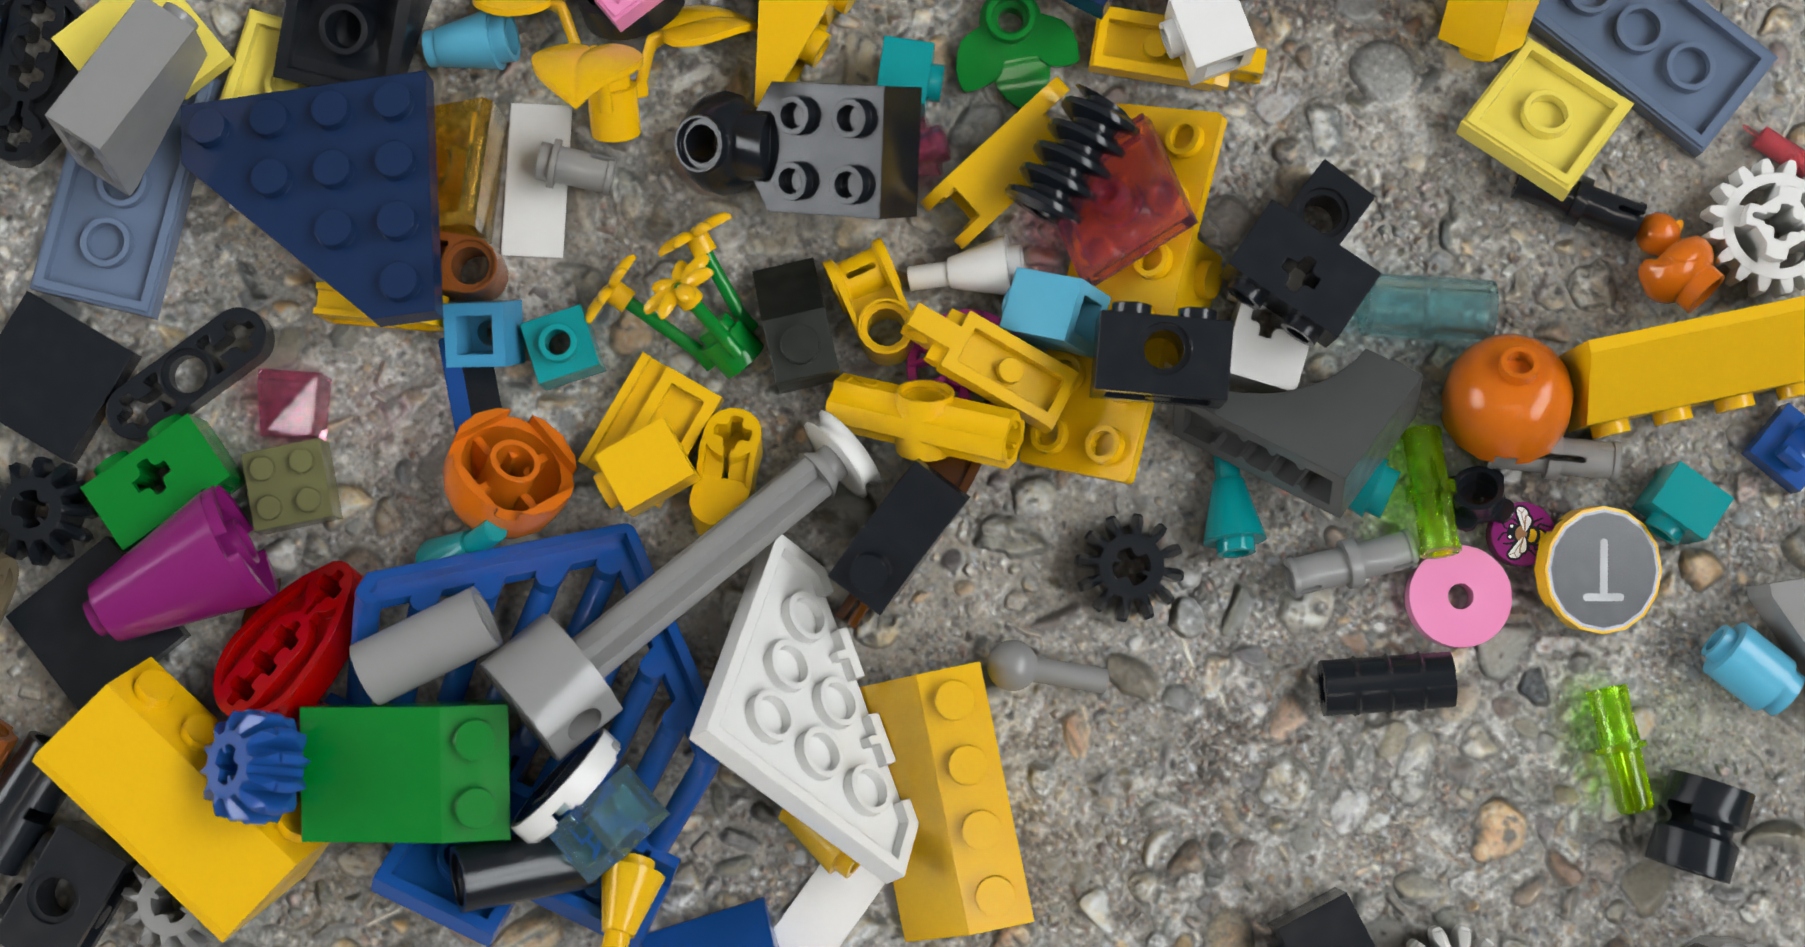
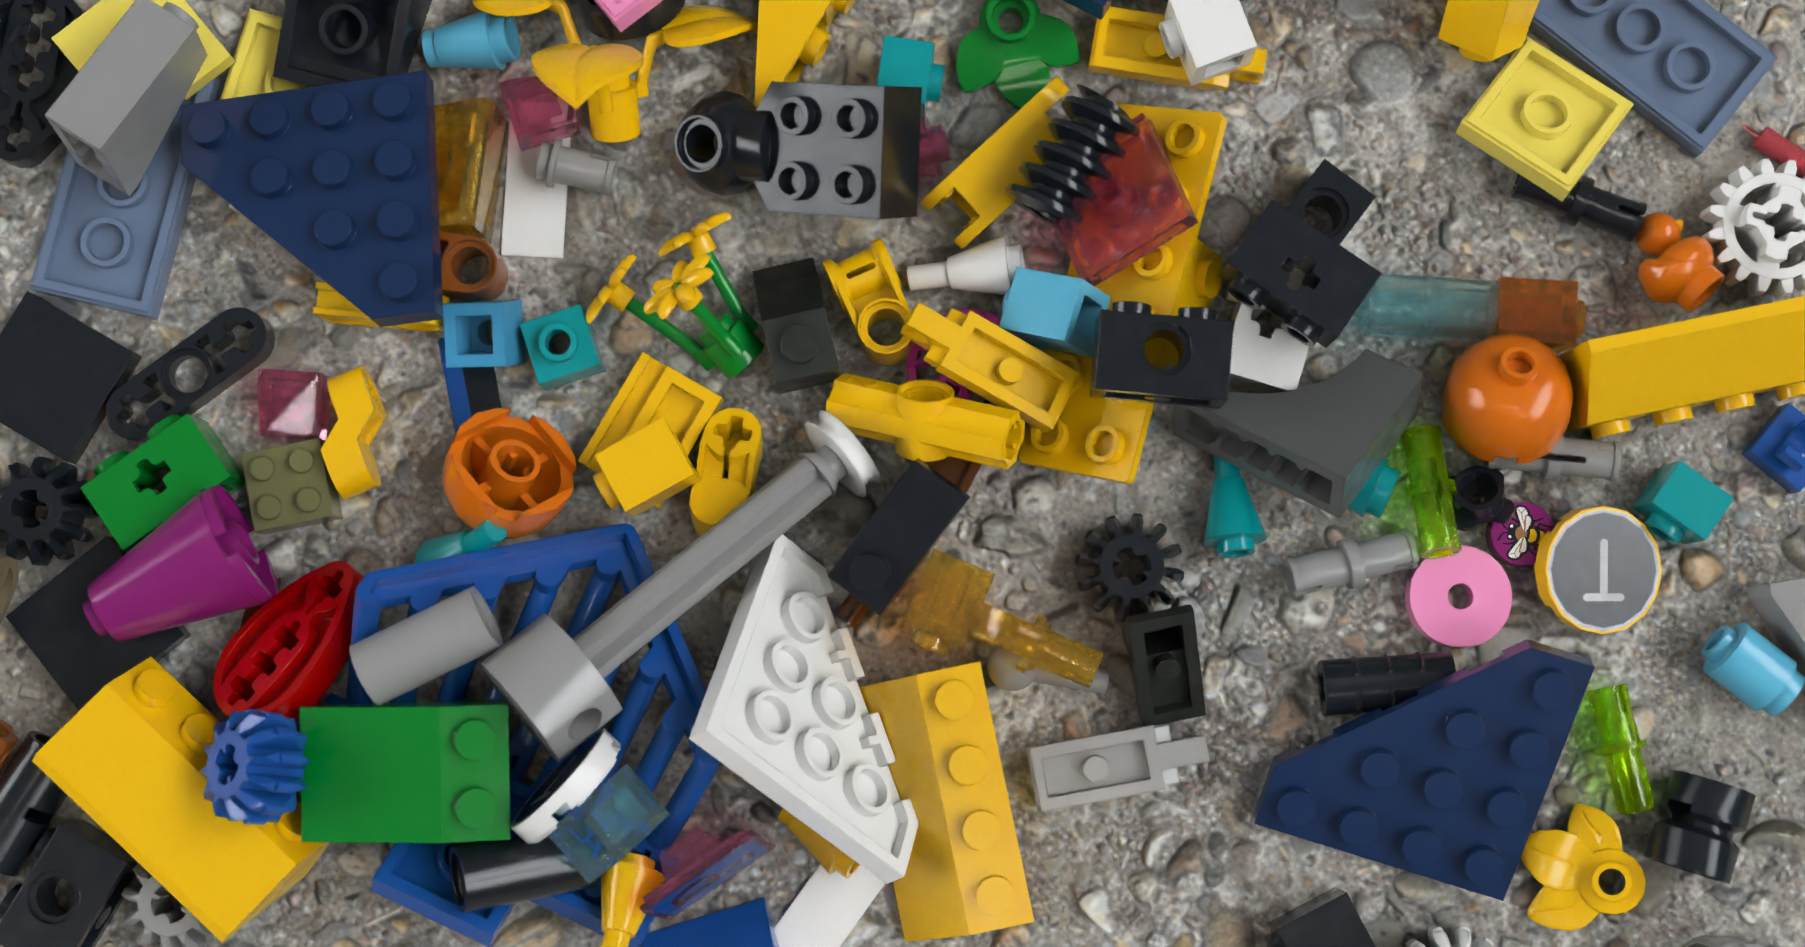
none -> yellow piece [320,365,387,500]
none -> clear pink slope [499,76,581,151]
none -> clear pink piece [639,827,776,920]
none -> clear yellow brick [903,549,1103,688]
none -> light grey hinge [1026,725,1210,813]
none -> pearl dark grey slope [1122,604,1206,726]
none -> dark blue plate [1253,639,1595,901]
none -> clear orange brick [1483,277,1586,355]
none -> yellow plate [1521,803,1646,931]

